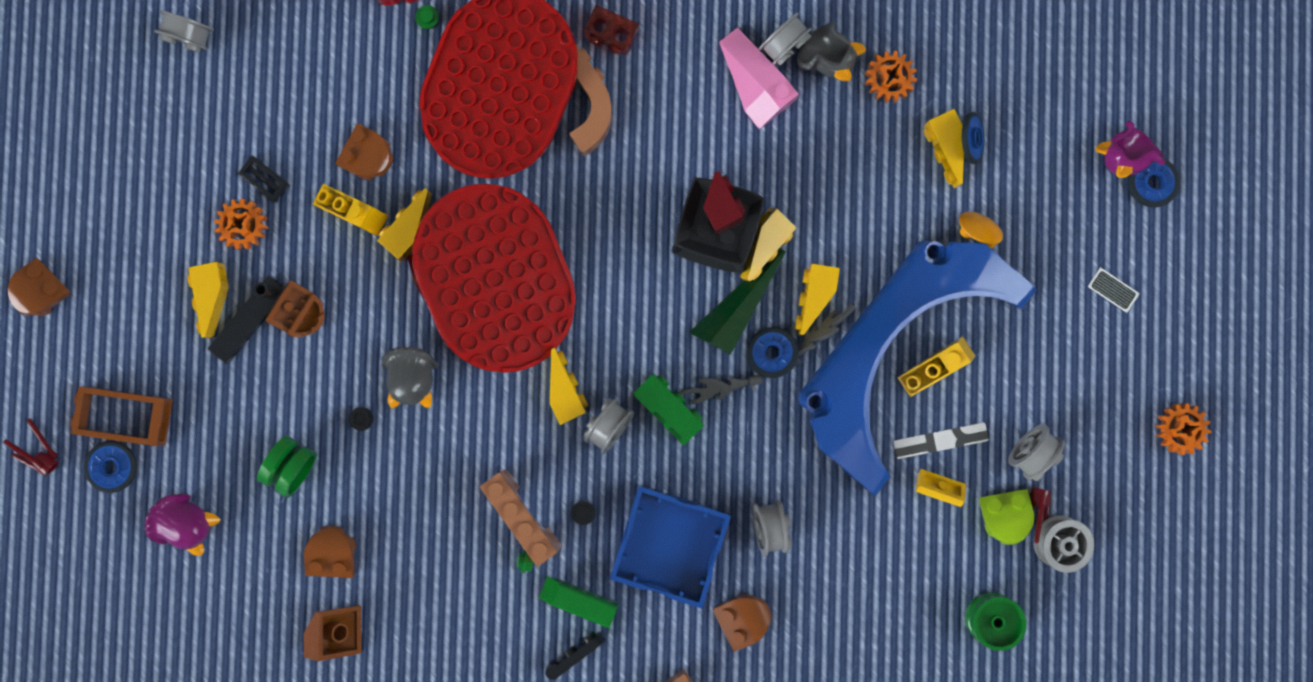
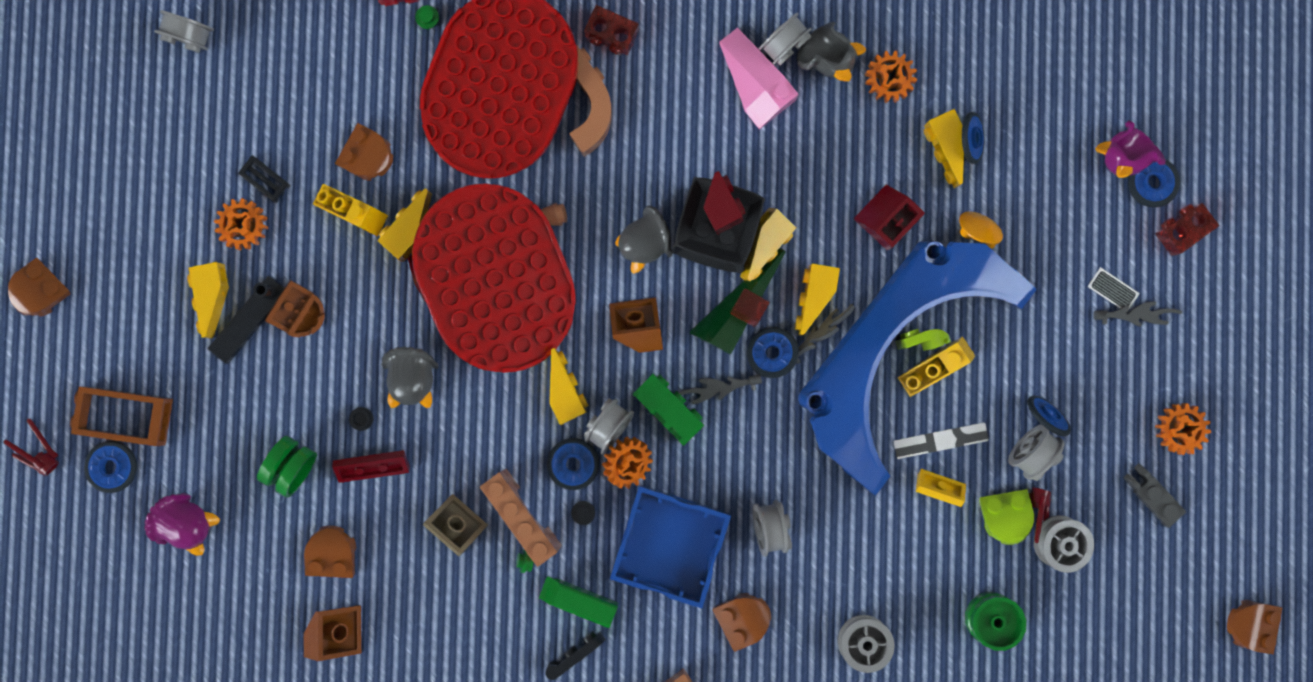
none -> dark red plate [332,450,410,483]
none -> dark tan slope [423,494,488,556]
none -> nougat cone [541,203,567,226]
none -> blue wheel [547,438,599,490]
none -> orange gear [602,437,653,489]
none -> dark orange slope [609,297,663,353]
none -> dark grey hair [615,205,672,274]
none -> clear red panel [730,289,770,328]
none -> light grey wheel [838,615,894,673]
none -> dark red slope [853,184,925,251]
none -> lime slope [895,329,951,351]
none -> wheel [1027,395,1071,436]
none -> dark grey piece [1094,301,1182,327]
none -> dark grey hinge [1123,463,1186,528]
none -> clear red brick [1155,203,1220,256]
none -> dark orange slope [1227,600,1283,655]

